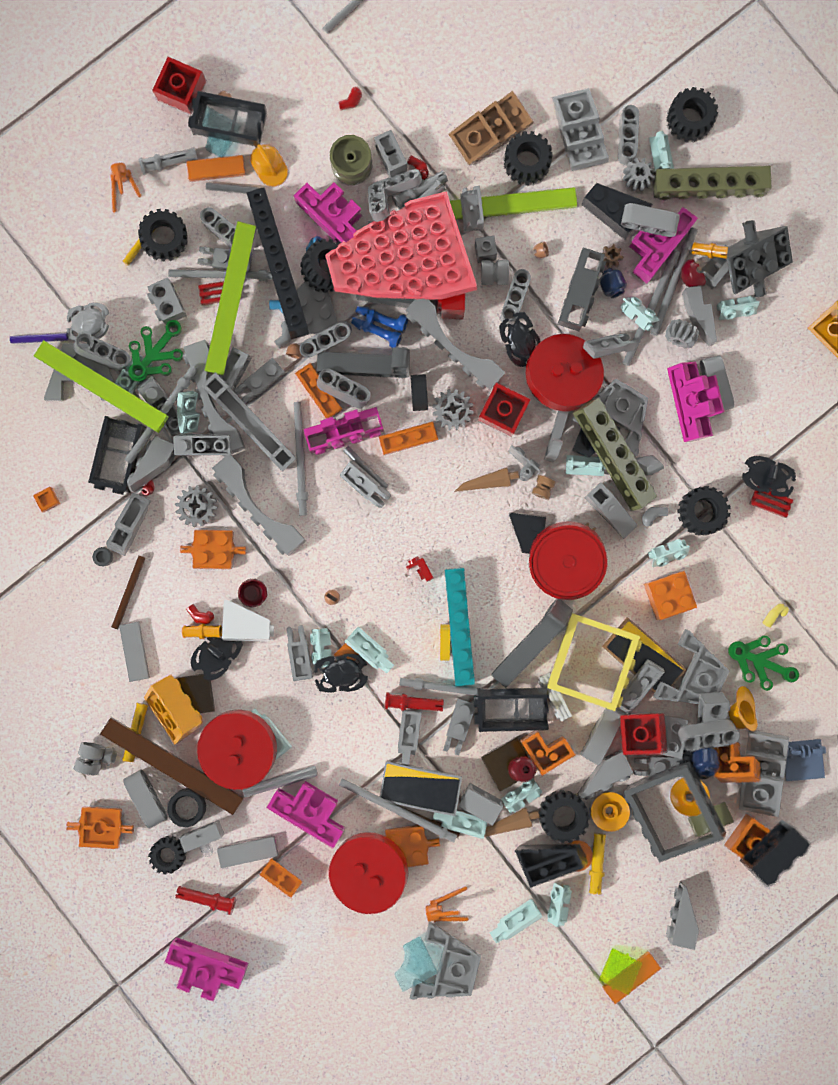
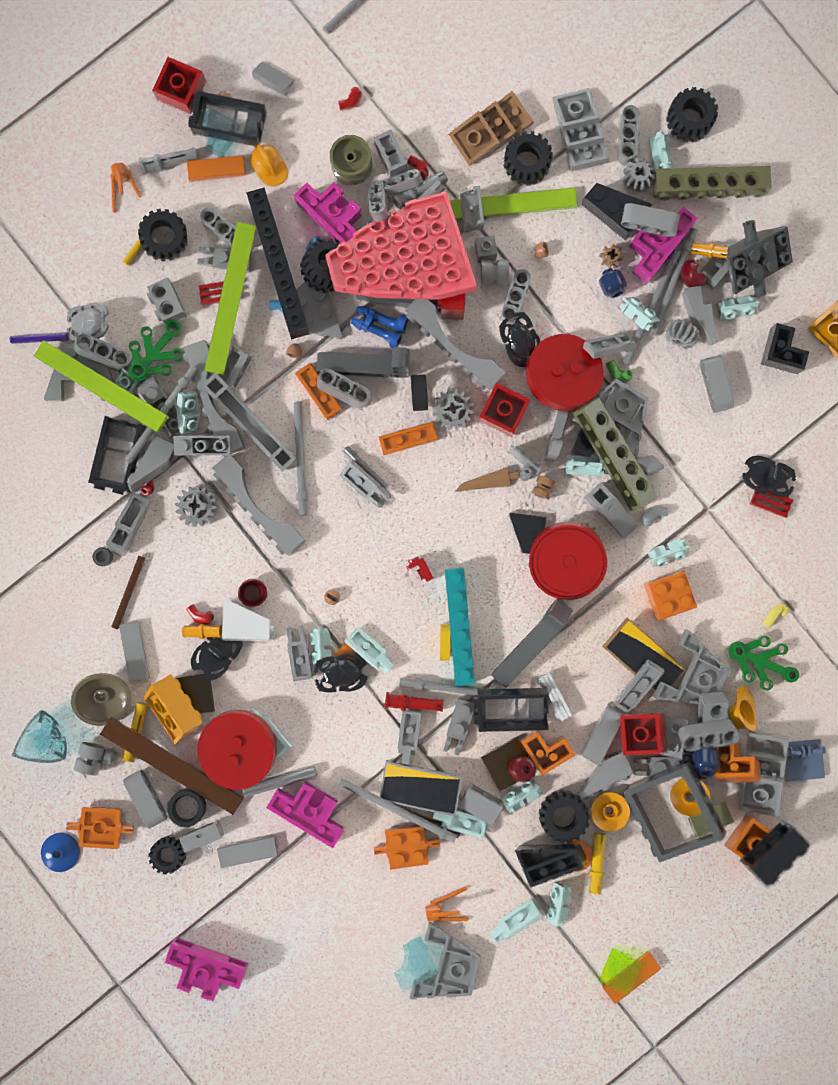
orange tile [33,486,60,513] -> none
light grey bar [168,269,273,281] -> none
red pin [175,886,236,915] -> none
orange plate [180,530,246,570] -> none
flat silver bar [206,182,262,194] -> none
light grey hinge [234,357,285,404] -> none
orange hinge [259,858,303,898] -> none
light grey arm [274,321,291,349] -> none
light grey beam [299,321,352,358] -> none
dark pink piece [303,407,384,455] -> none
red brick [329,832,408,914] -> none
medium nougat bar [485,808,540,836] -> none
light yellow window [547,613,642,711] -> none
dark grey piece [557,247,606,332] -> none
light grey slope [666,882,699,950] -> none
dark pink piece [667,362,724,442] -> none
black tyre [677,486,731,536] -> none
none -> clear light blue brick [12,710,67,763]
none -> blue dish [41,833,80,872]
none -> dark tan dish [71,673,131,726]
none -> light grey slope [252,61,295,96]
none -> bright green arm [606,360,633,383]
none -> black brick [761,323,810,374]

